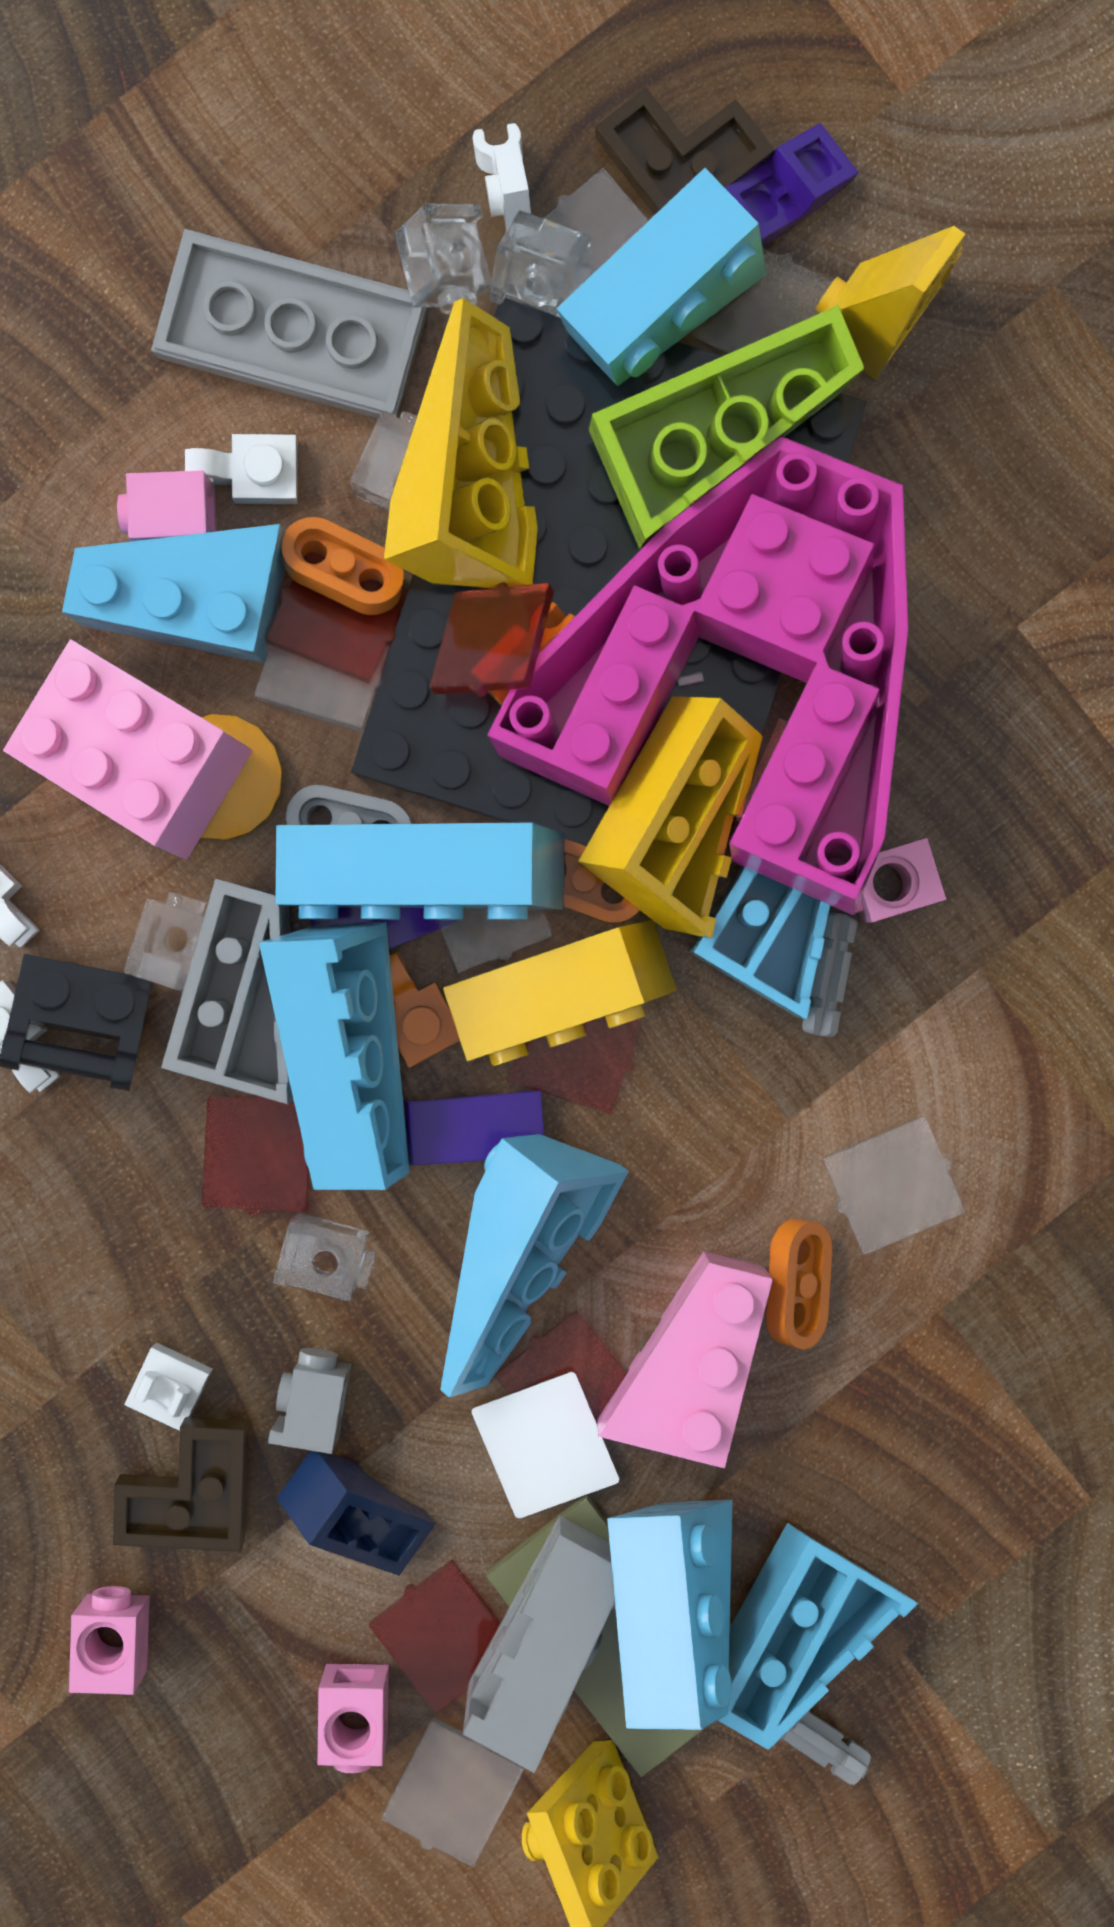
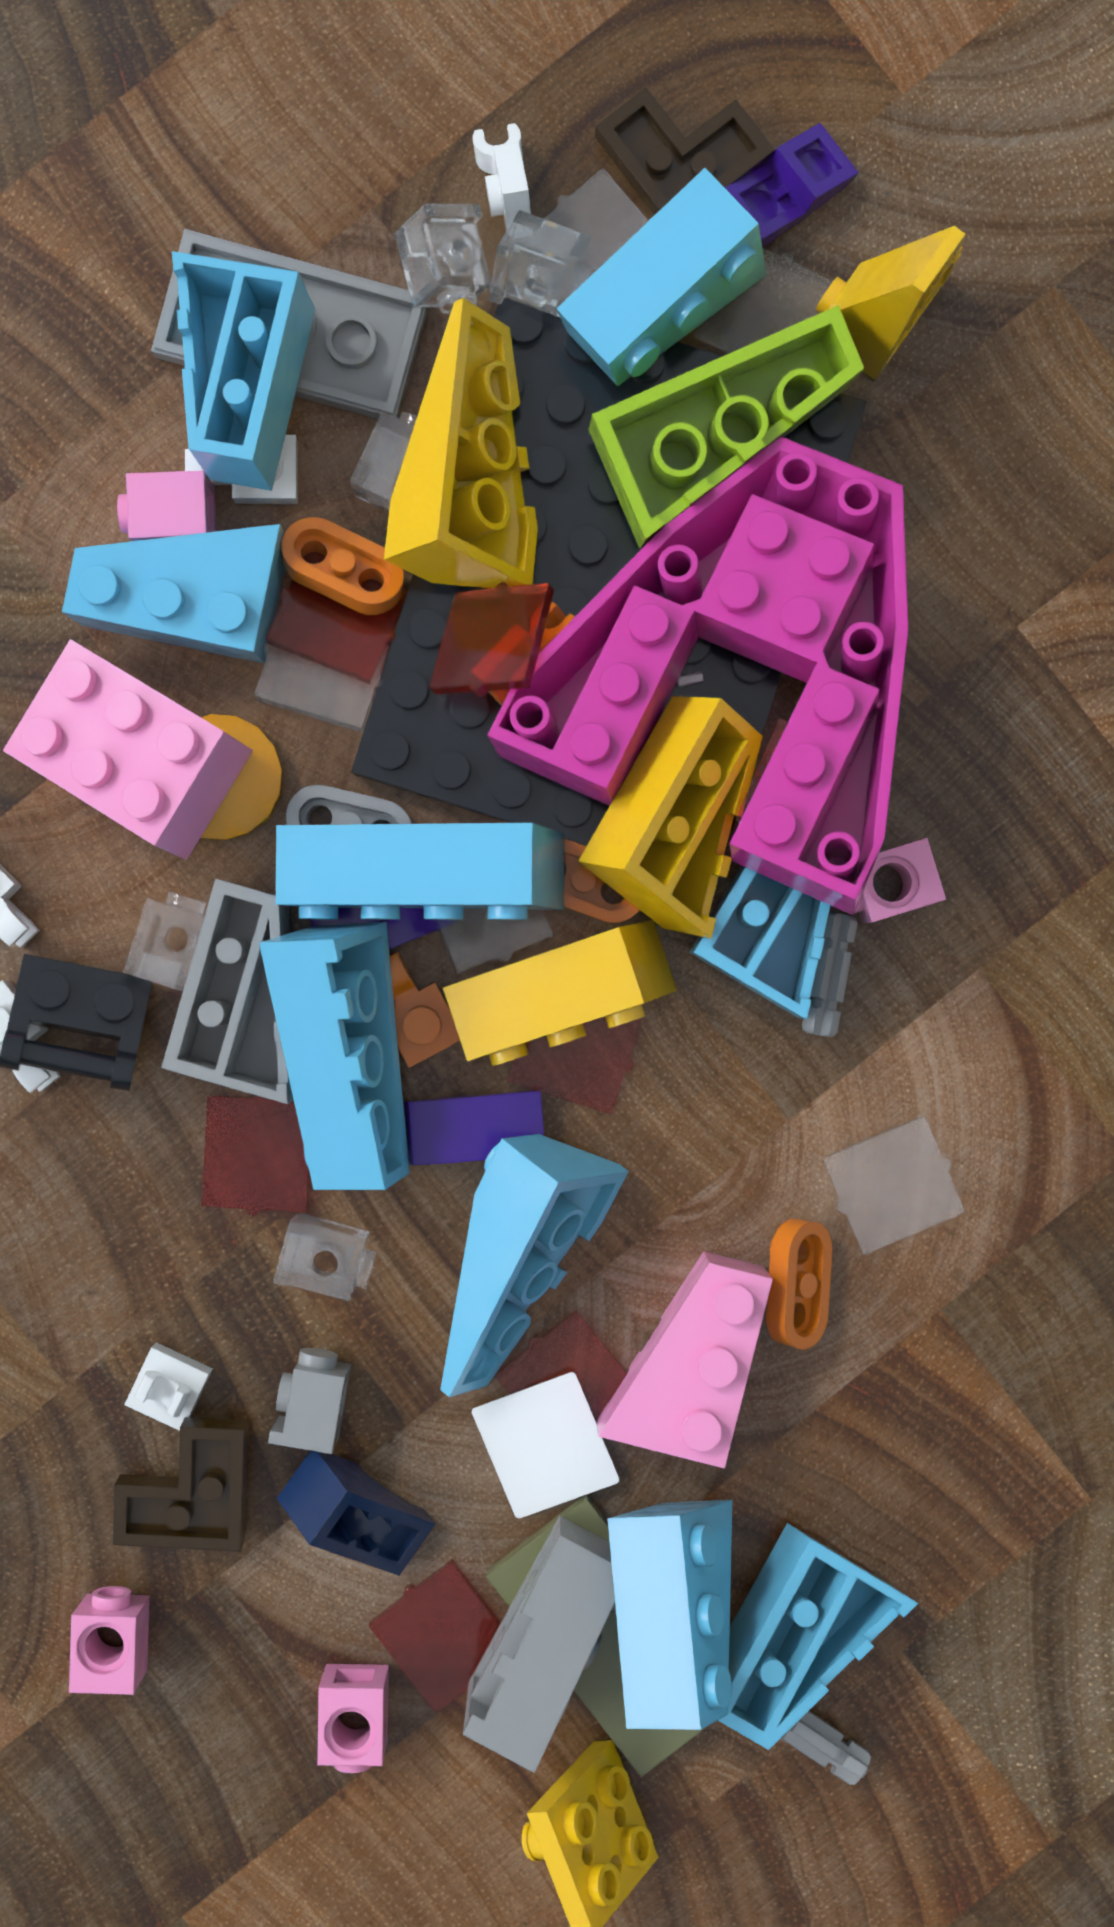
clear piece [381,1717,524,1867] -> none
none -> medium azure wedge [172,251,316,491]

